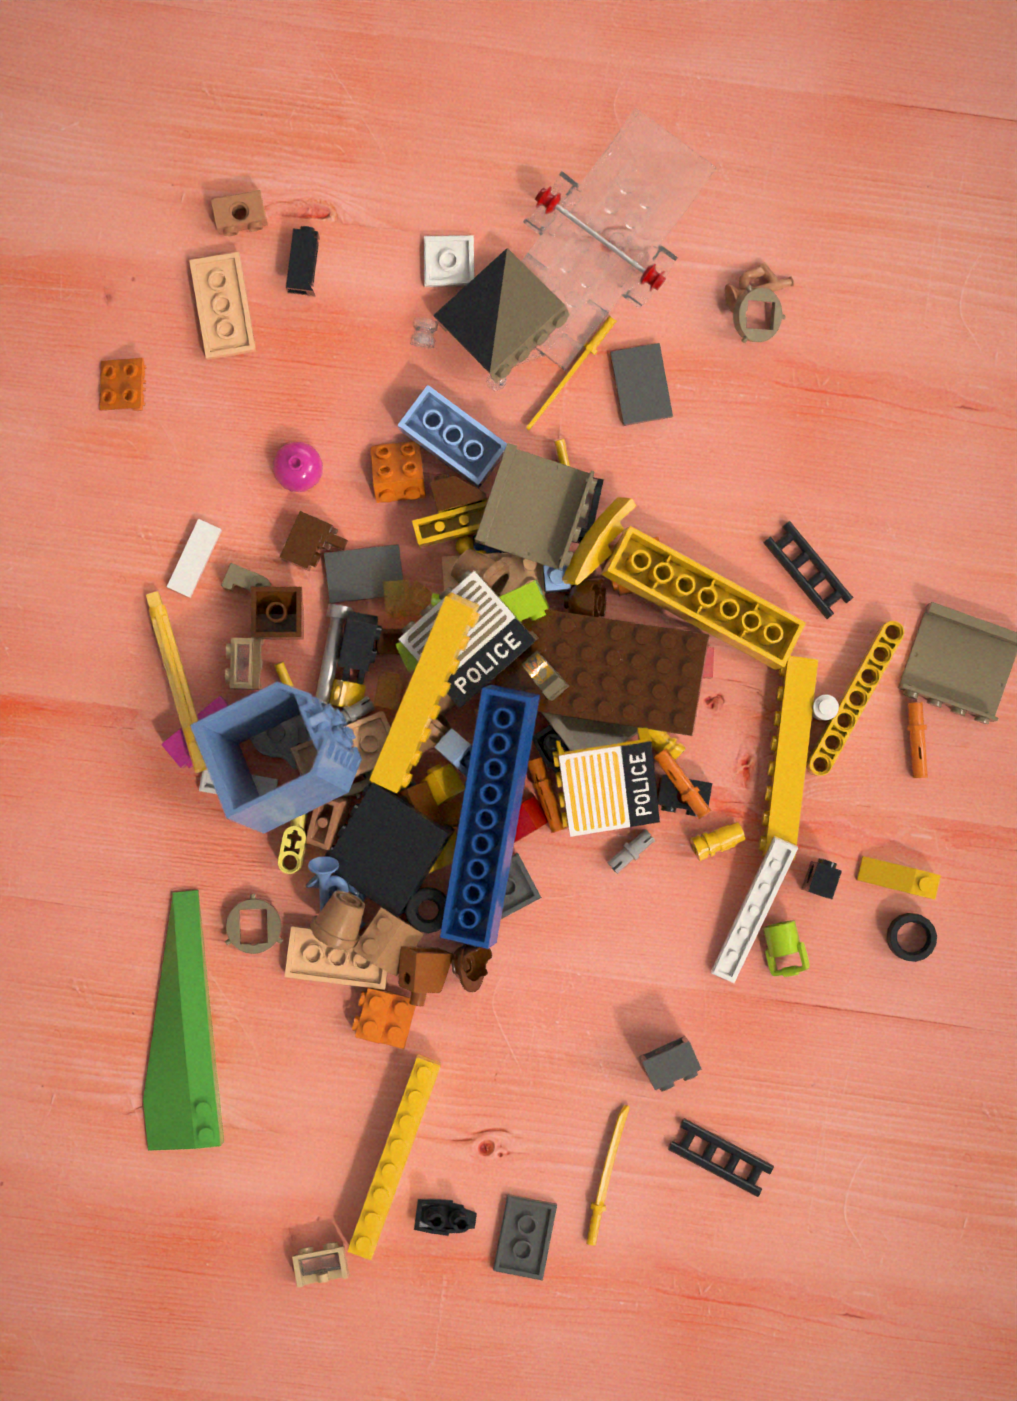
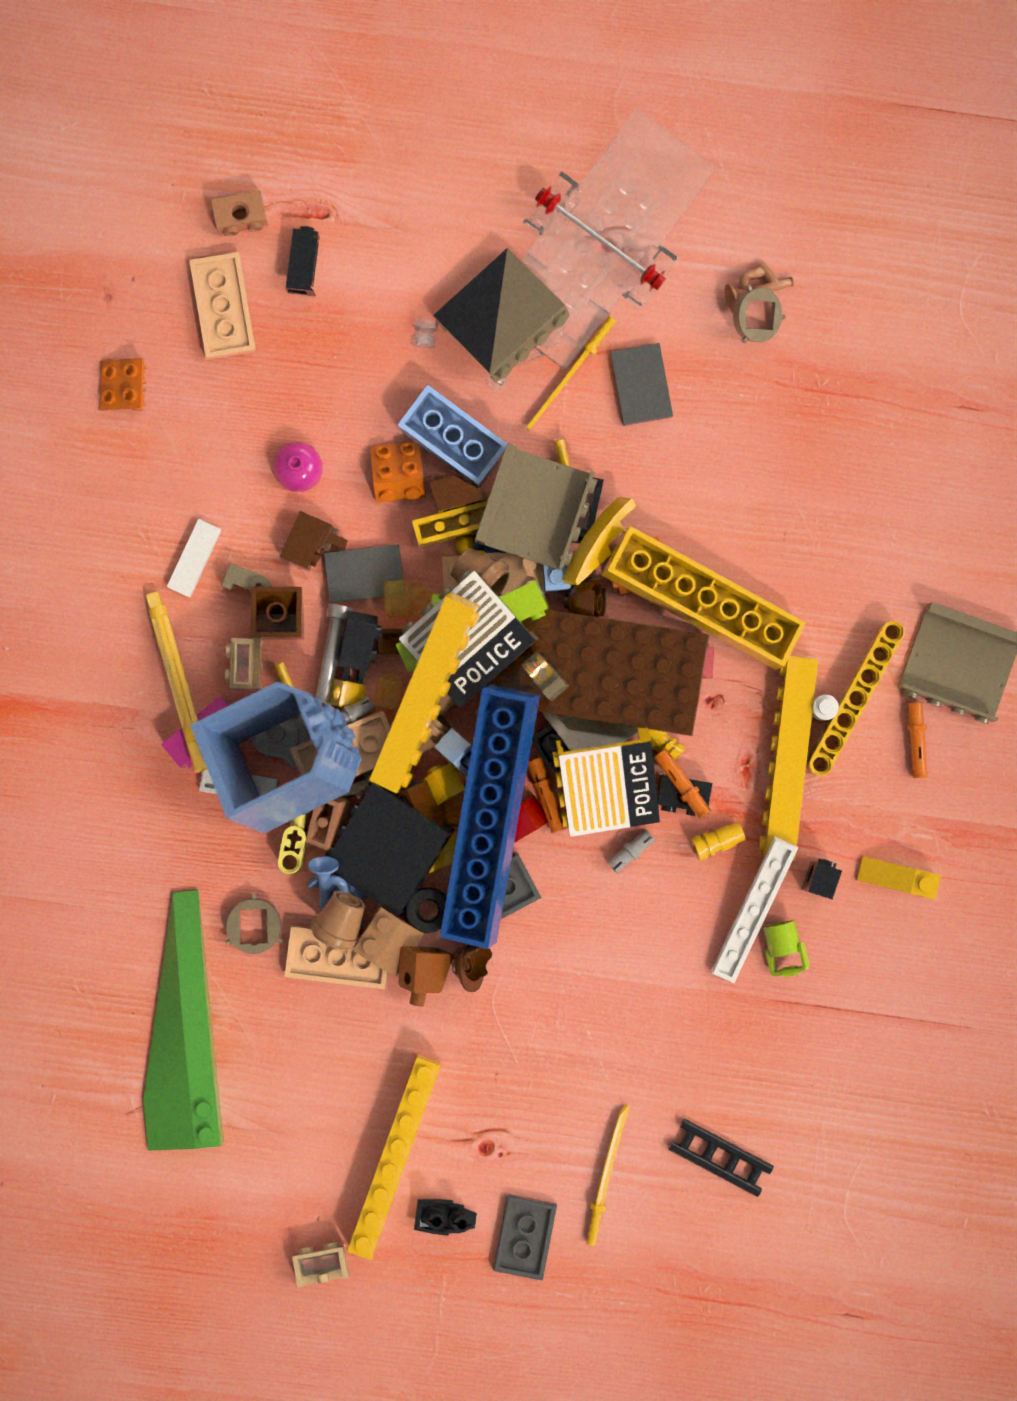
orange plate [352,988,416,1049] -> none
white tile [424,235,474,287] -> none
dark grey brick [639,1036,702,1092] -> none
black bar [763,521,854,619] -> none
black tyre [886,913,937,962] -> none

